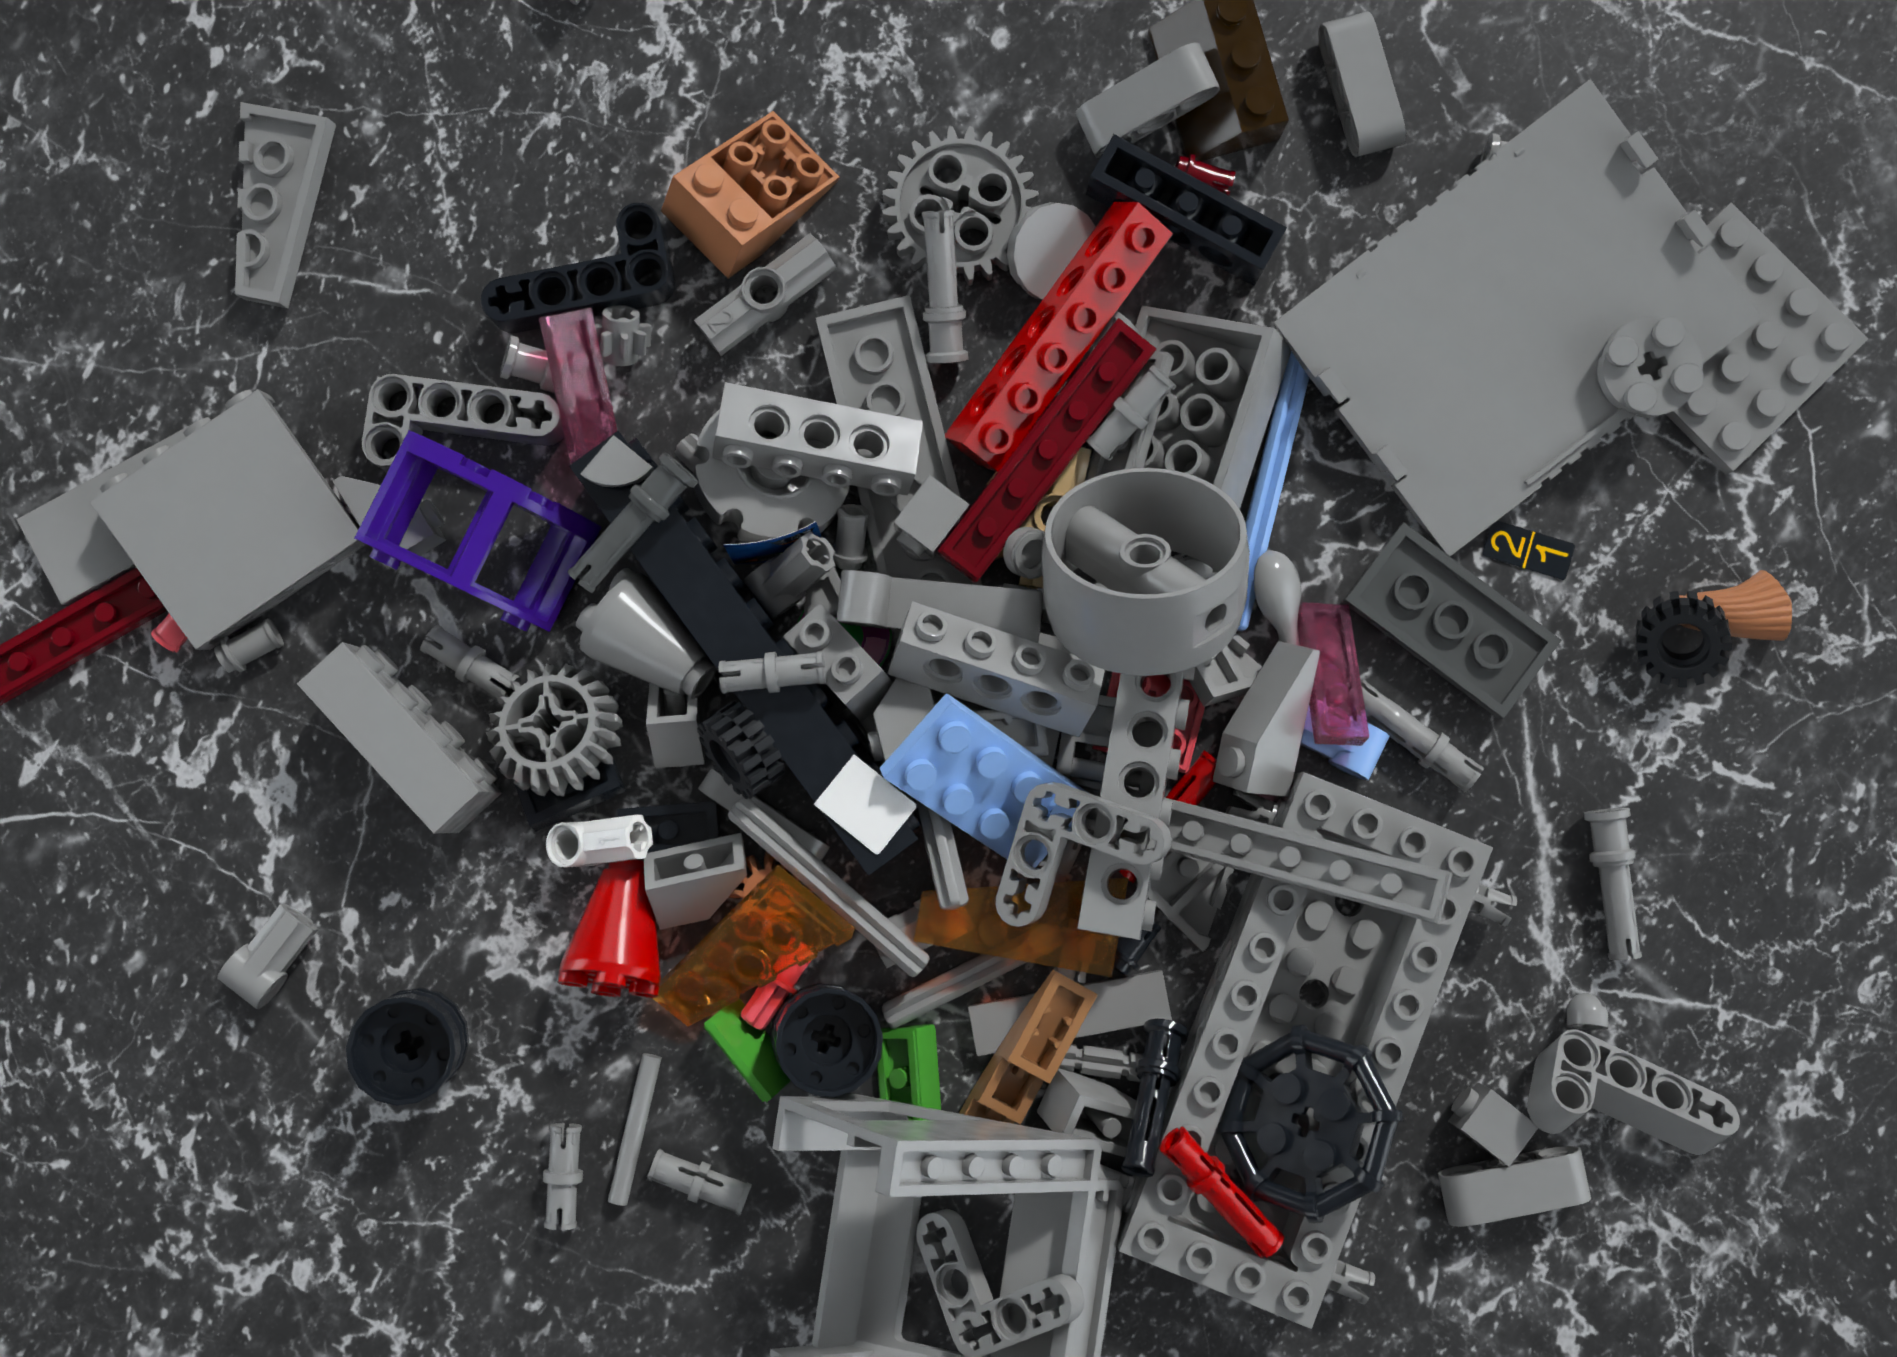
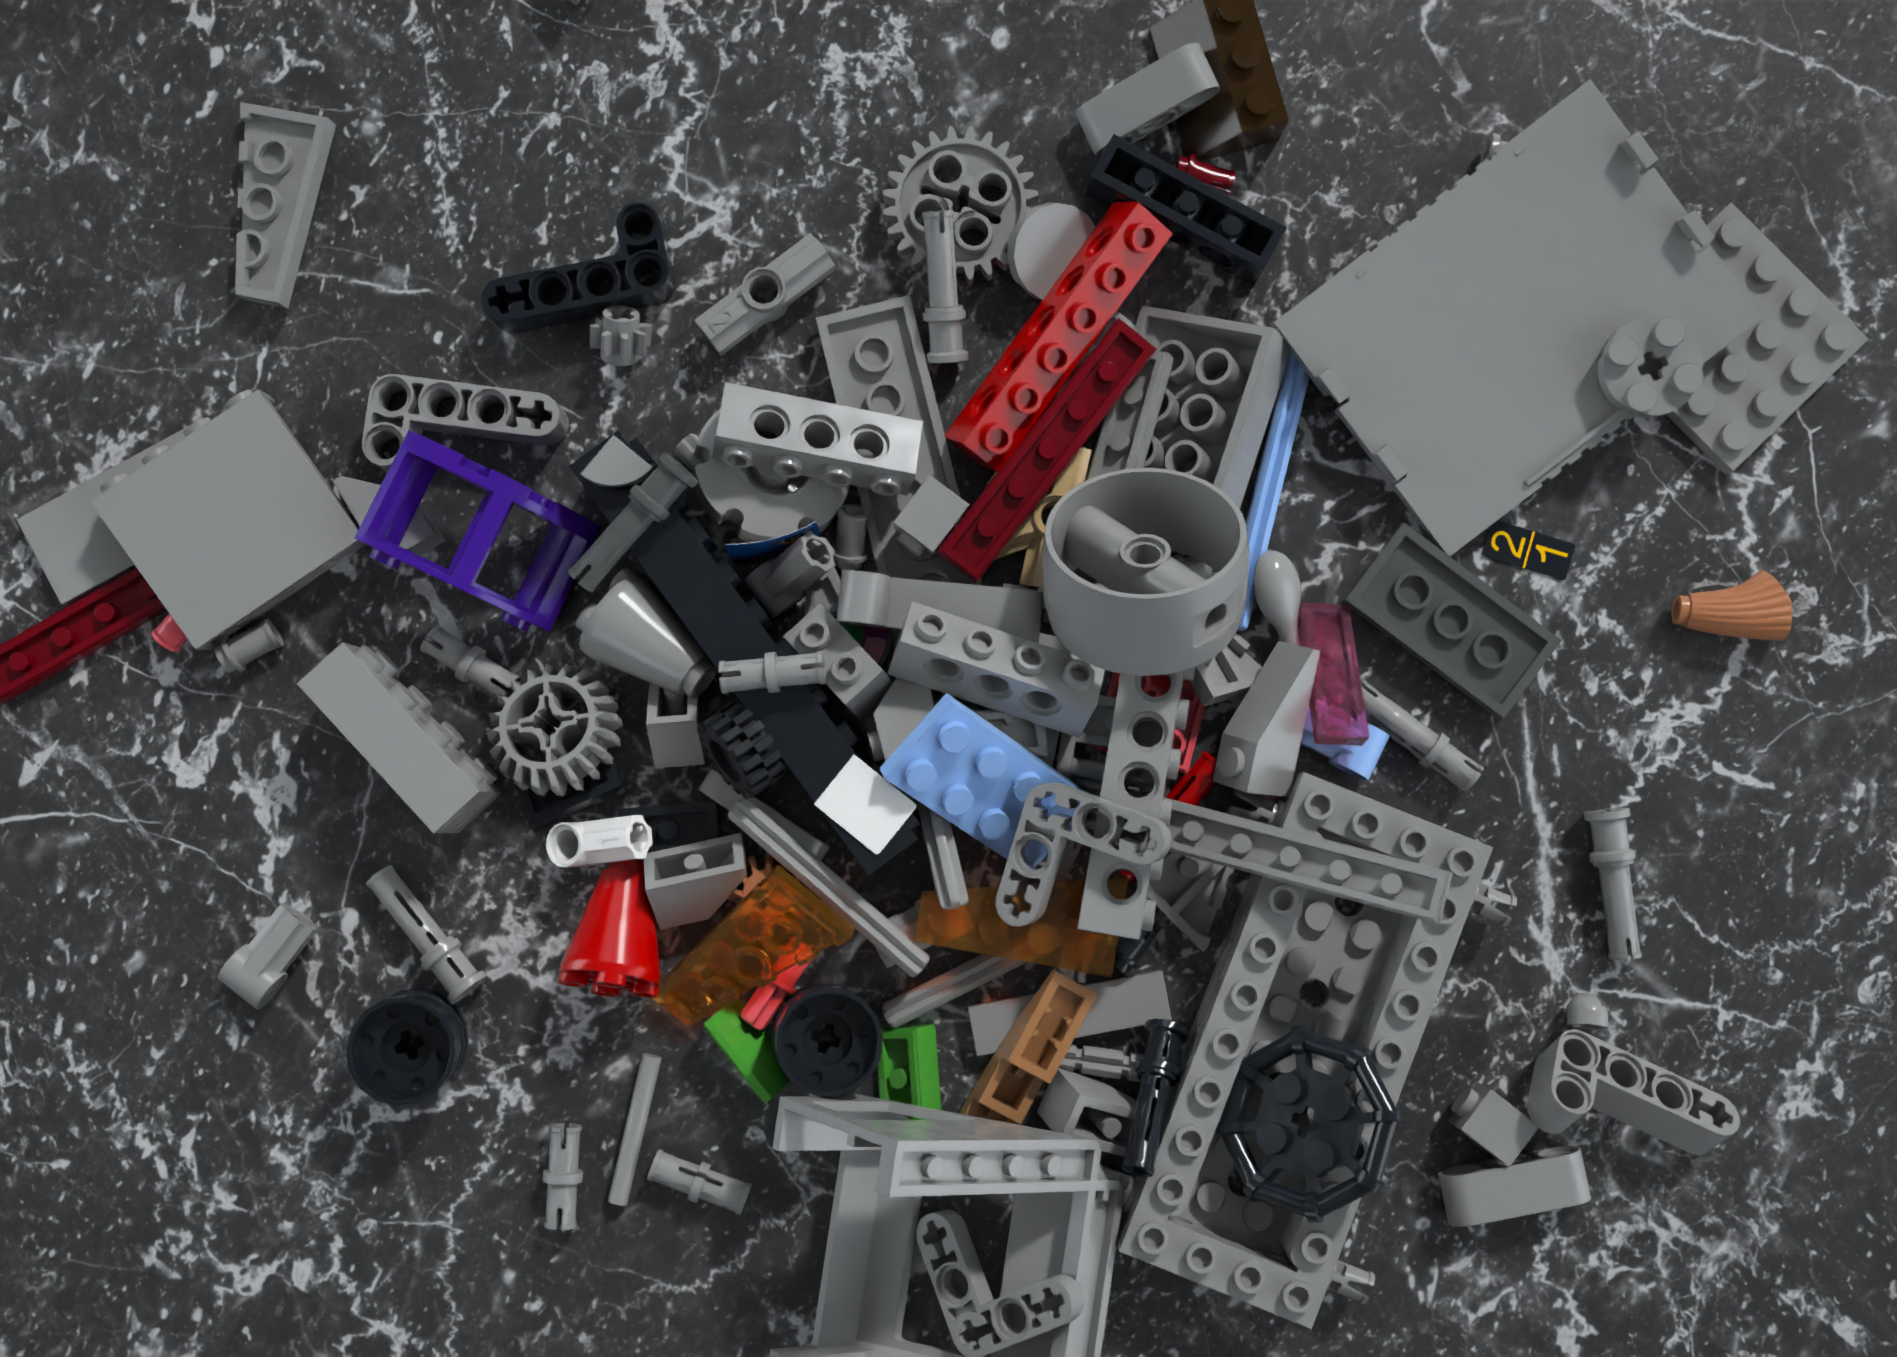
light grey piece [500,335,593,398] -> none
clear pink plate [539,308,617,464] -> none
nougat slope [661,111,840,279] -> none
light grey tile [1003,527,1045,579] -> none
light grey pin [1086,365,1177,461] -> none
red pin [1160,1127,1284,1258] -> none
light grey beam [1318,11,1406,157] -> none
black tyre [1635,590,1732,687] -> none
none -> light grey pin [366,865,488,1005]

